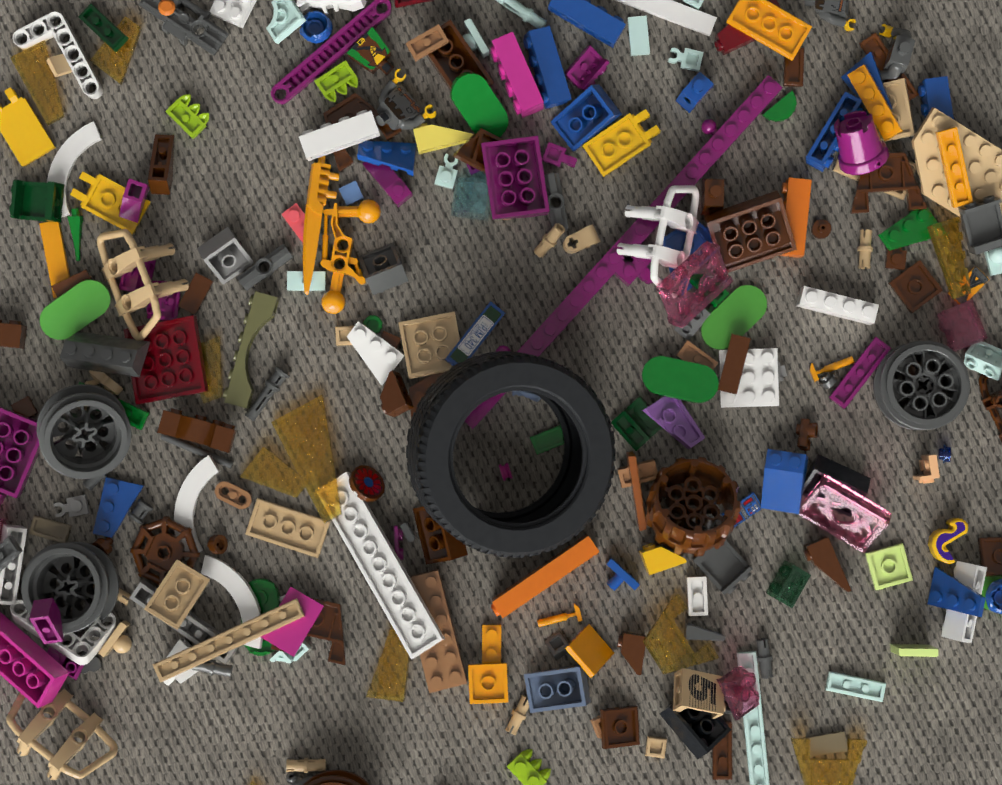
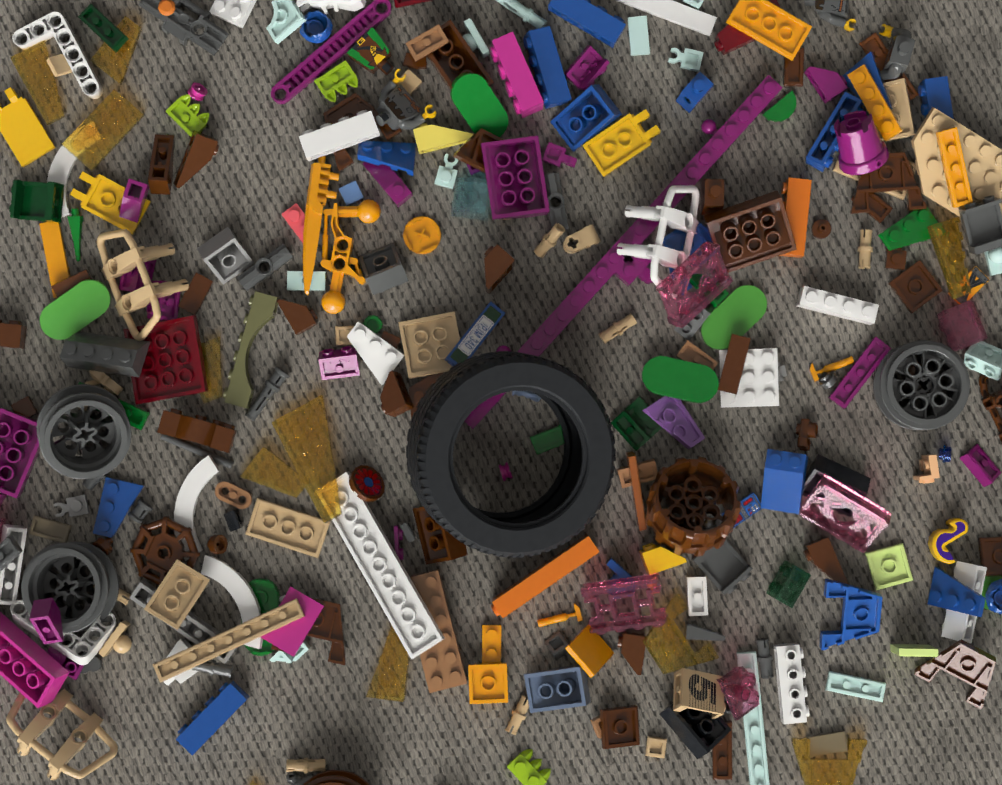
none -> clear yellow plate [62,89,144,171]
none -> reddish brown slope [173,130,219,188]
none -> blue brick [176,681,250,755]
none -> dark pink bush [188,82,207,101]
none -> black slope [224,510,243,532]
none -> reddish brown slope [277,299,318,335]
none -> bracket [318,346,360,380]
none -> tan tile [397,69,422,96]
none -> reddish brown piece [403,52,427,70]
none -> light orange tile [403,216,441,254]
none -> reddish brown slope [484,244,515,294]
none -> clear pink fence [581,573,668,635]
none -> tan pin [599,313,637,344]
none -> white brick [773,643,809,724]
none -> magenta slope [804,66,847,104]
none -> blue wing [819,579,883,650]
none -> reddish brown tile [851,192,893,224]
none -> wing [914,639,996,709]
none -> magenta slope [960,443,1002,487]

